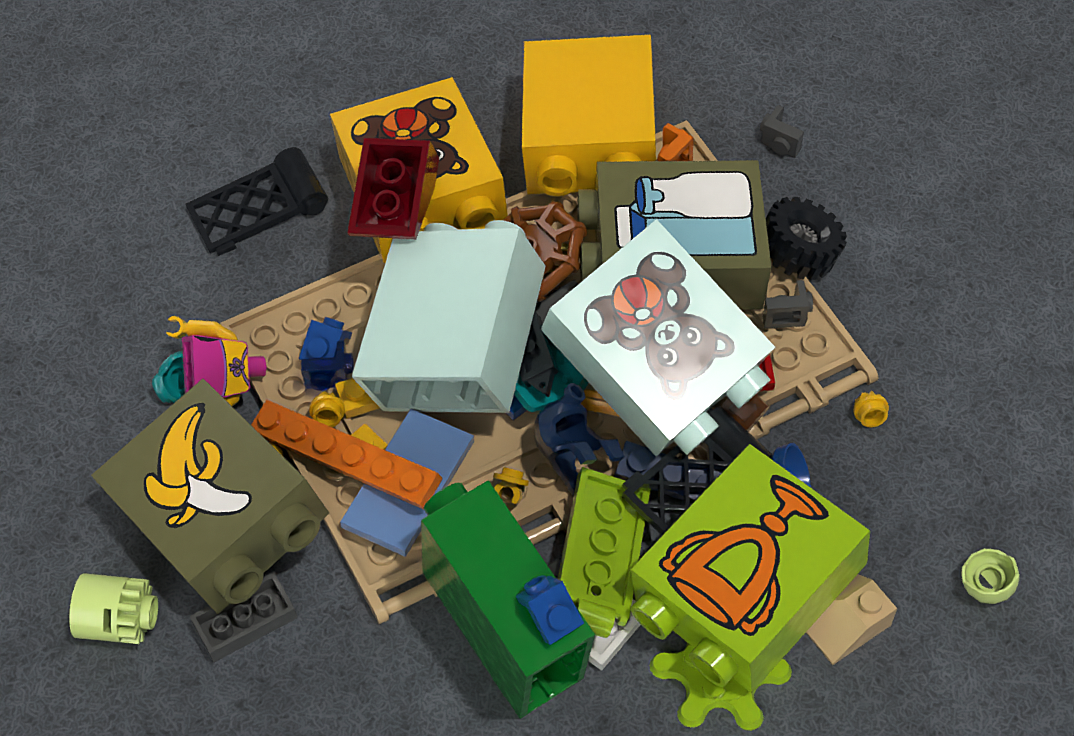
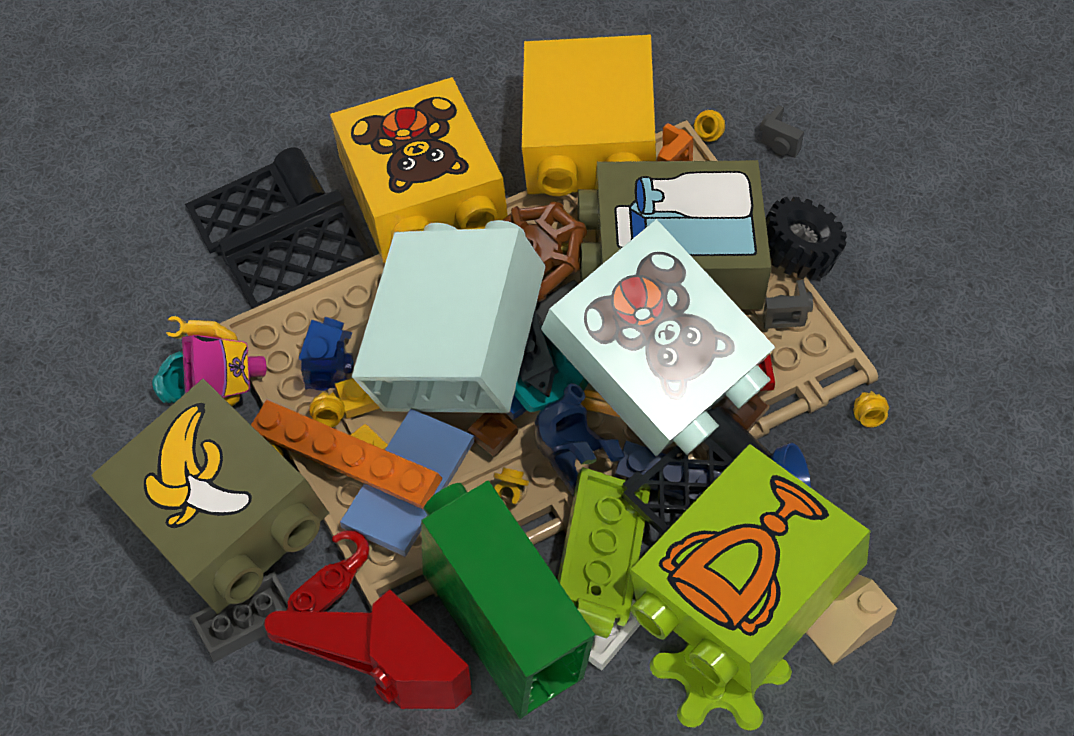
yellowish green gear [69,573,159,644] -> none
dark red slope [347,138,439,240] -> none
blue bracket [516,575,584,645] -> none
yellowish green hair [961,548,1020,604] -> none
none -> black fence [218,189,374,309]
none -> red slope [264,530,472,709]
none -> reddish brown plate [467,413,518,457]
none -> yellow plate [694,110,725,142]

